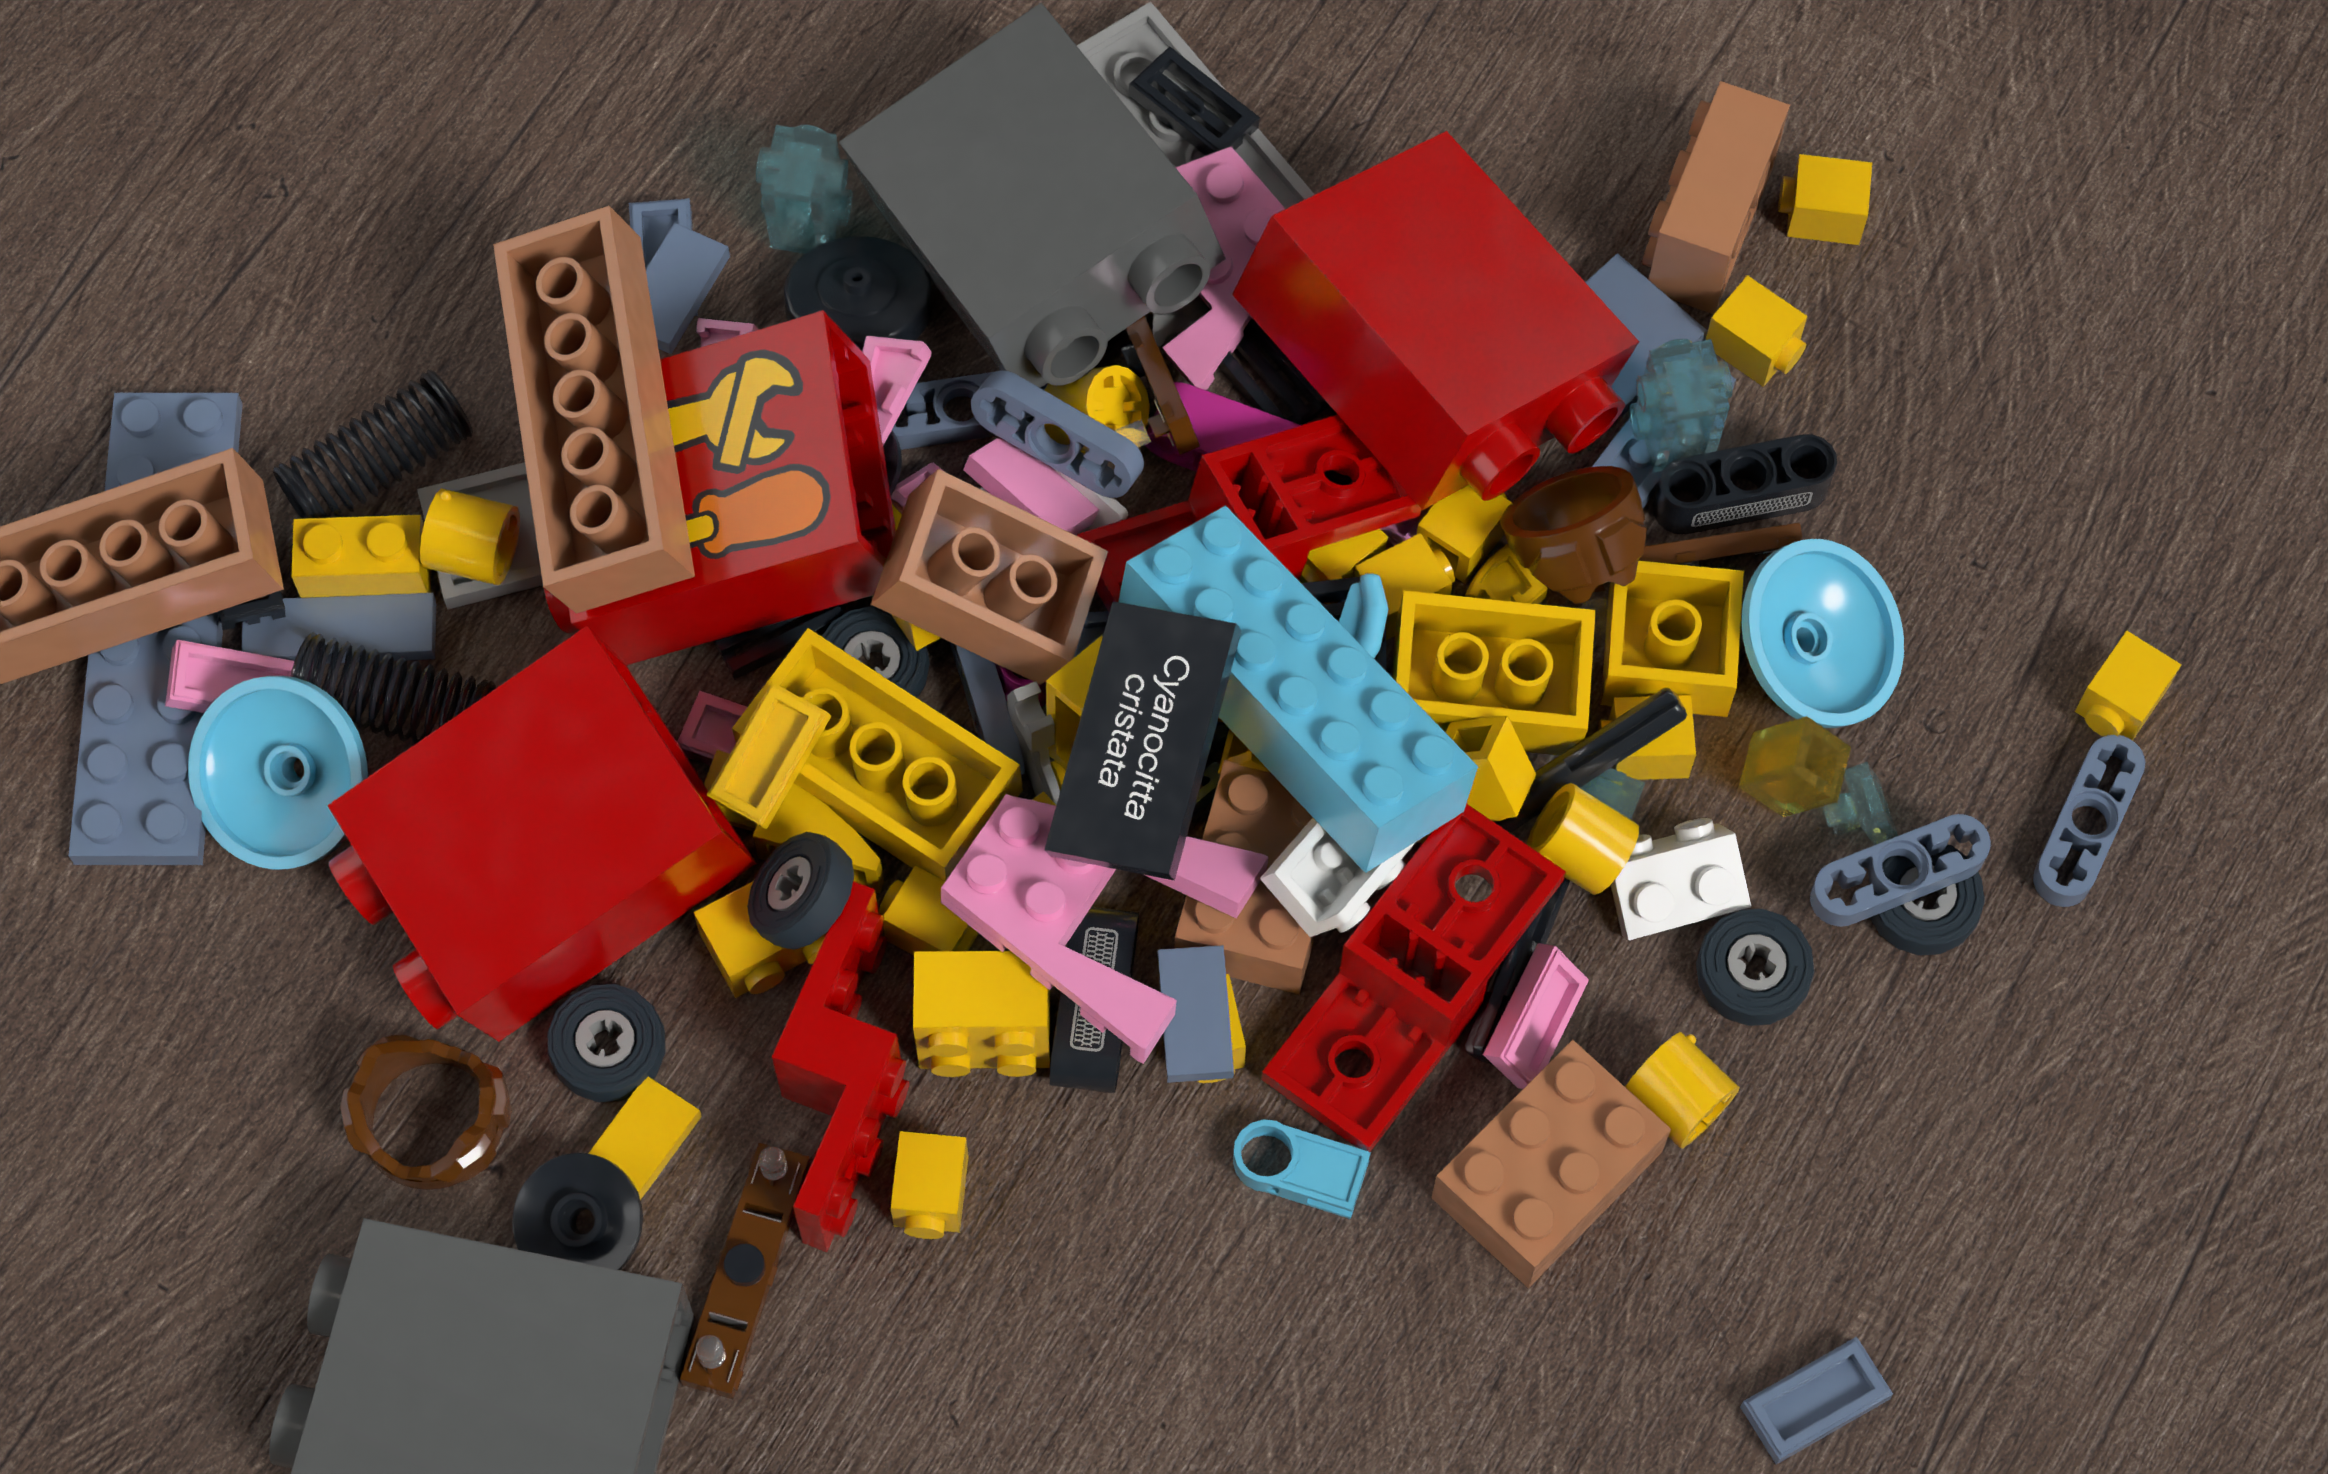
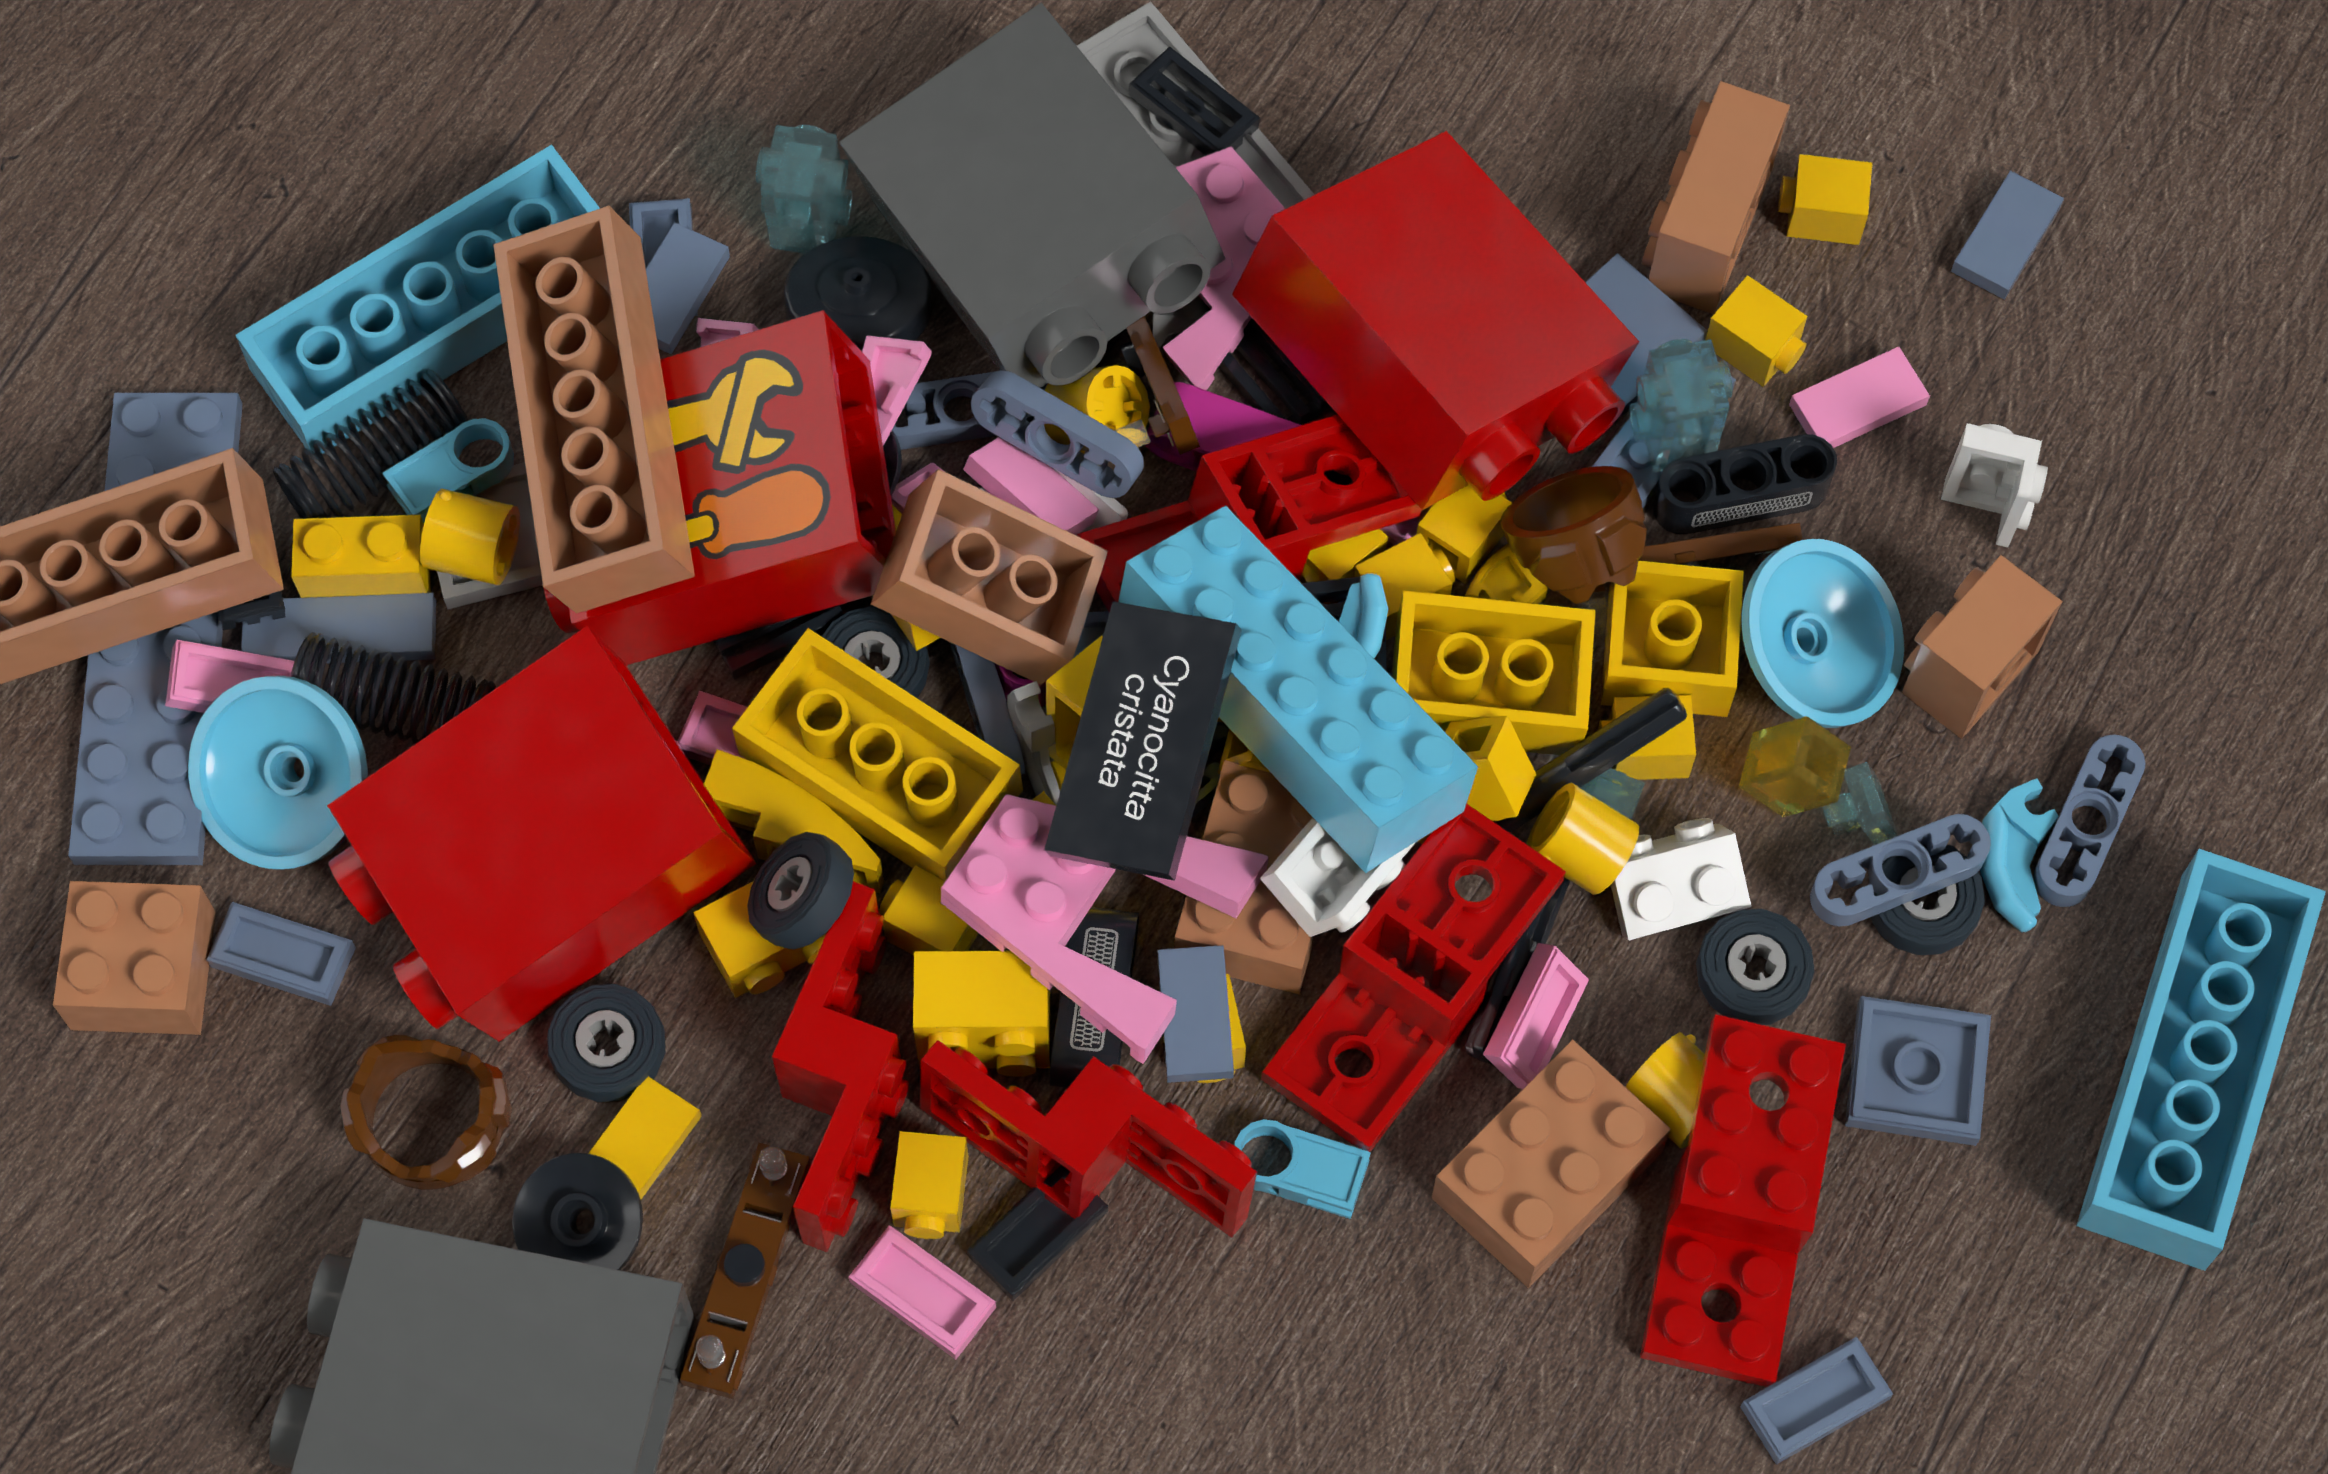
yellow tile [707,682,831,829] -> none
yellow brick [2075,631,2182,741] -> none
none -> nougat brick [53,881,216,1035]
none -> sand blue tile [207,902,356,1006]
none -> medium azure brick [236,144,600,454]
none -> medium azure piece [383,418,514,523]
none -> bright pink tile [849,1225,996,1360]
none -> red bracket [920,1040,1257,1238]
none -> black tile [967,1165,1109,1301]
none -> red bracket [1640,1014,1846,1387]
none -> bright pink tile [1789,347,1930,448]
none -> sand blue tile [1845,996,1991,1146]
none -> nougat brick [1902,555,2063,739]
none -> white bracket [1941,423,2048,547]
none -> sand blue tile [1951,170,2064,300]
none -> medium azure piece [1980,778,2059,932]
none -> medium azure brick [2076,849,2326,1271]

